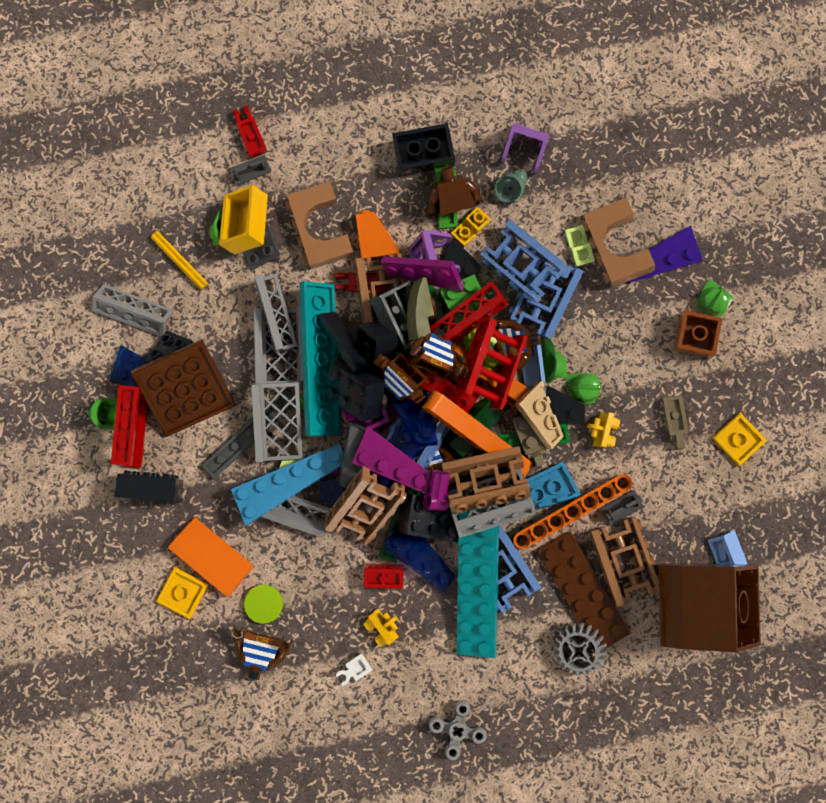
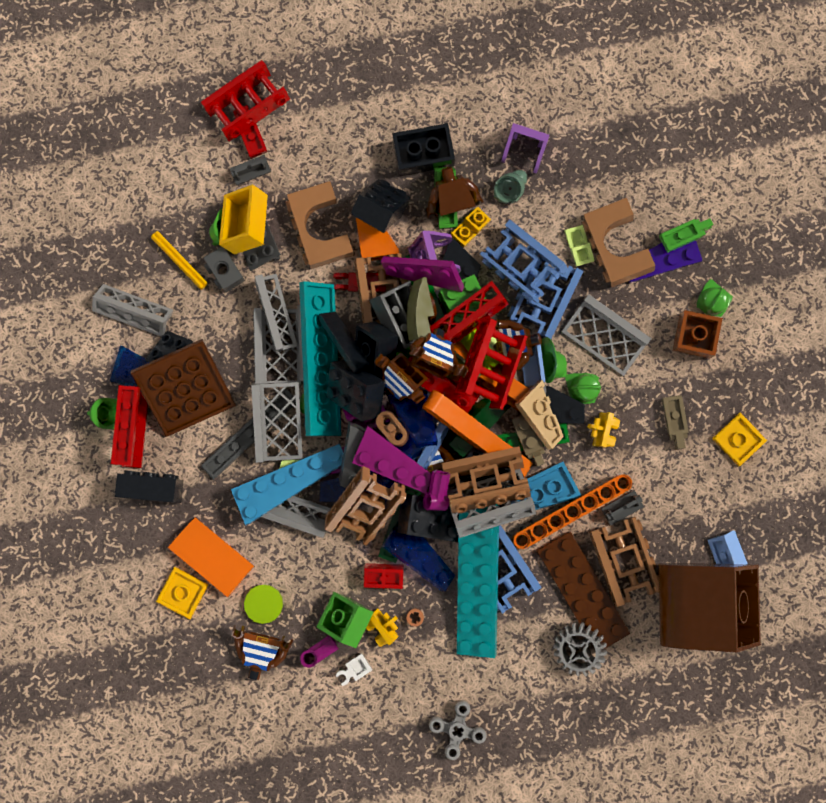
none -> red fence [201,60,290,142]
none -> dark grey brick [204,247,245,293]
none -> magenta piece [300,635,339,668]
none -> bright green brick [317,592,374,648]
none -> black brick [350,179,411,233]
none -> medium nougat plate [376,411,409,447]
none -> nougat bush [406,608,424,627]
none -> light grey fence [561,294,652,376]
none -> bright green hinge [659,218,714,253]

